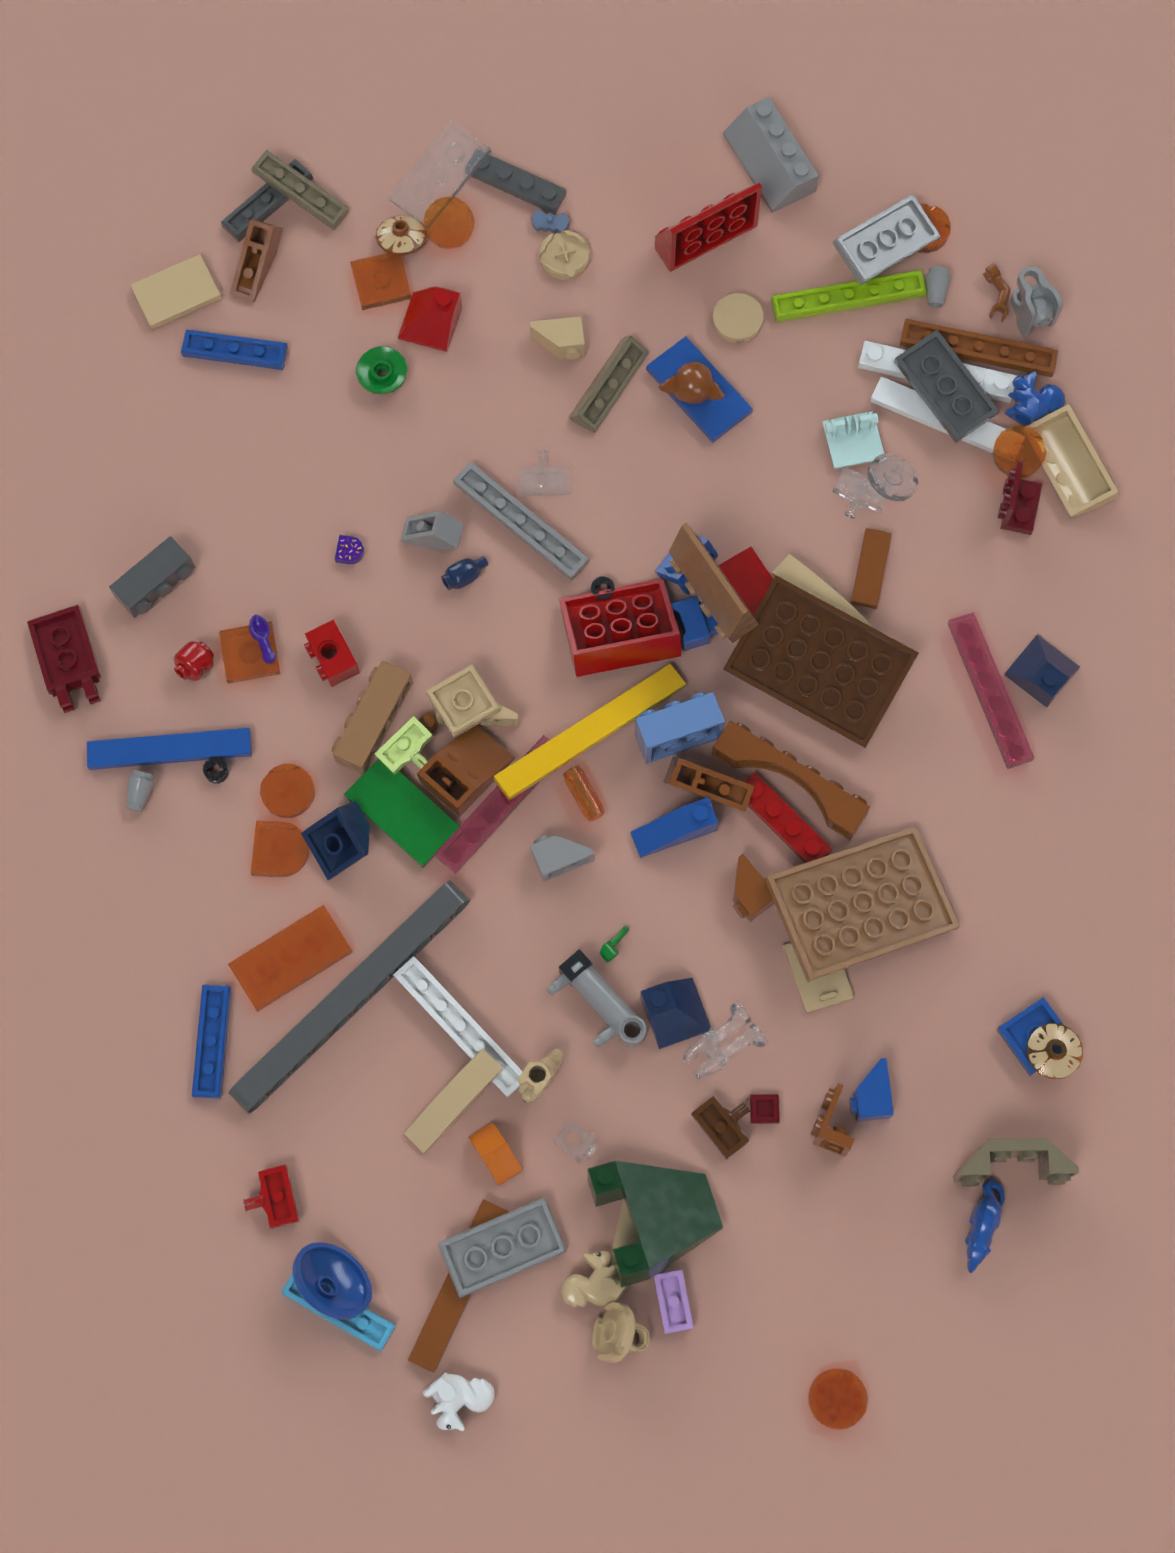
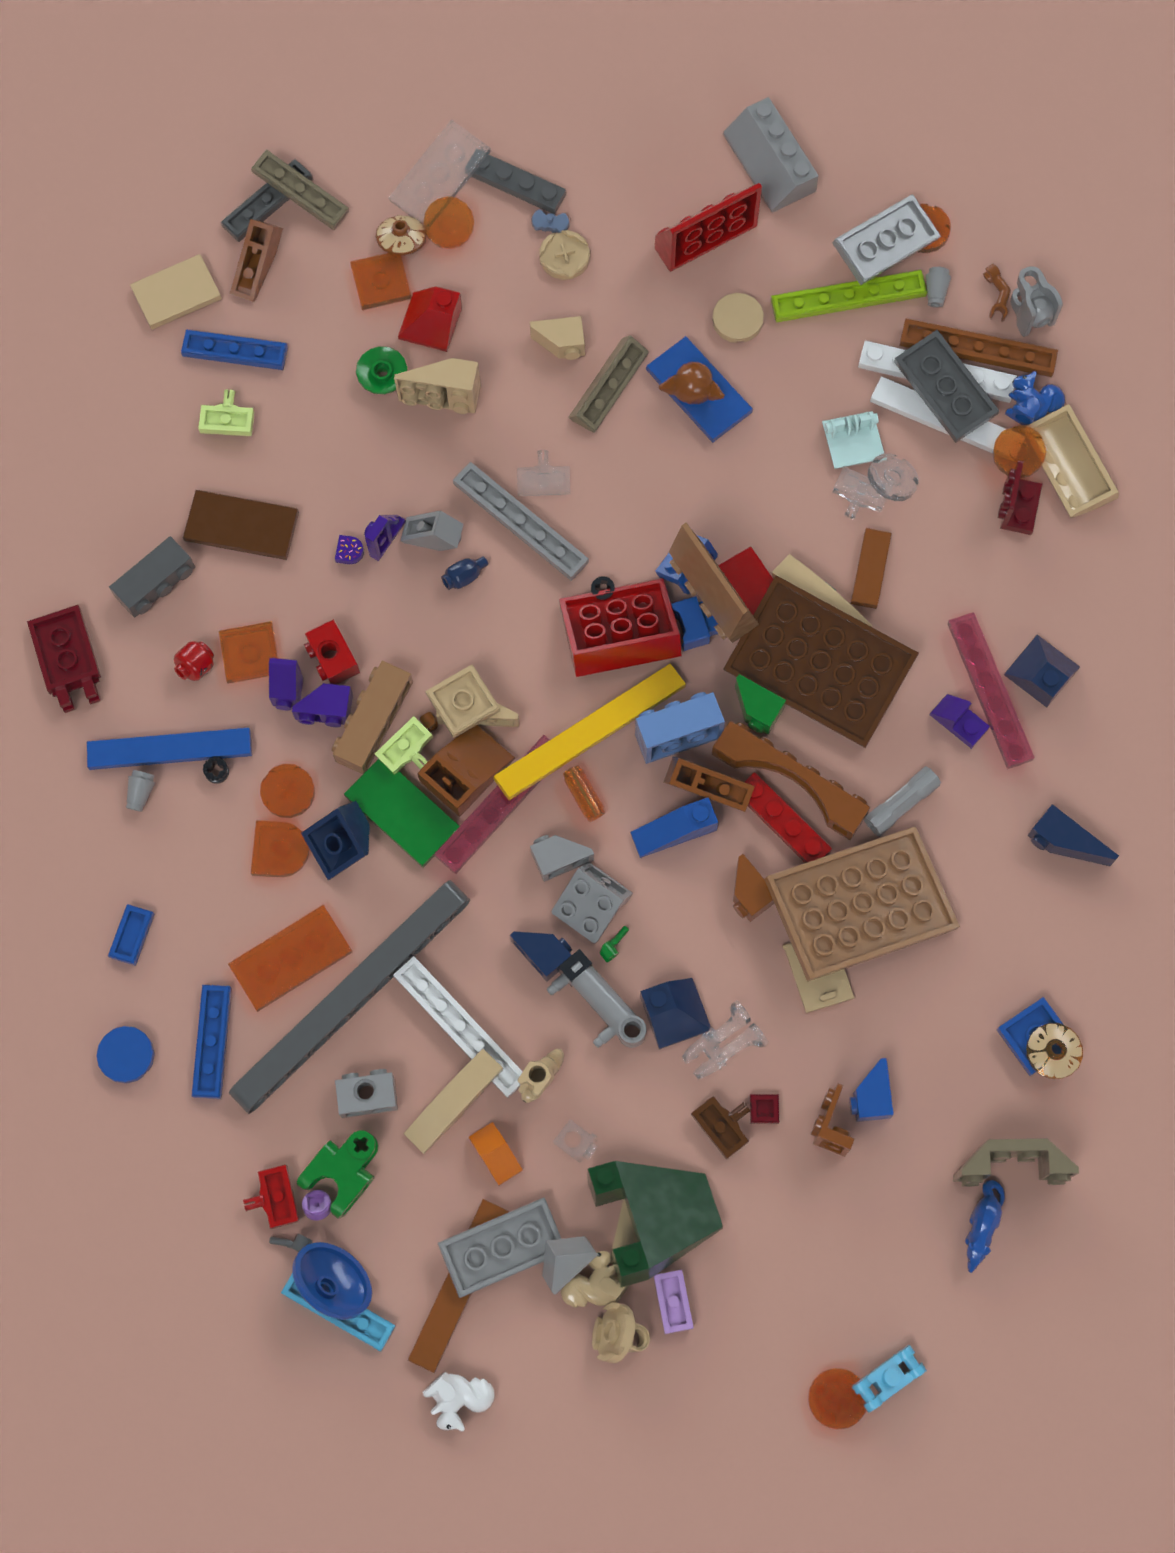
dark purple piece [249,615,276,664] -> none
none -> blue tile [96,1026,155,1084]
none -> blue tile [108,904,155,966]
none -> reddish brown tile [183,490,299,560]
none -> yellowish green plate [198,389,255,436]
none -> dark purple slope [269,658,304,711]
none -> dark grey hand [269,1234,312,1252]
none -> dark purple slope [292,683,353,727]
none -> green piece [297,1130,379,1219]
none -> medium lavender tile [302,1190,332,1220]
none -> light grey brick [335,1069,398,1118]
none -> dark purple wing [364,515,406,561]
none -> tan slope [394,358,481,414]
none -> dark blue slope [510,932,572,982]
none -> light grey slope [542,1236,598,1295]
none -> light grey bracket [551,862,633,943]
none -> green slope [735,674,786,735]
none -> medium azure plate [852,1345,927,1413]
none -> light grey axle [864,766,941,837]
none -> dark purple slope [930,694,990,749]
none -> dark blue slope [1028,804,1119,866]

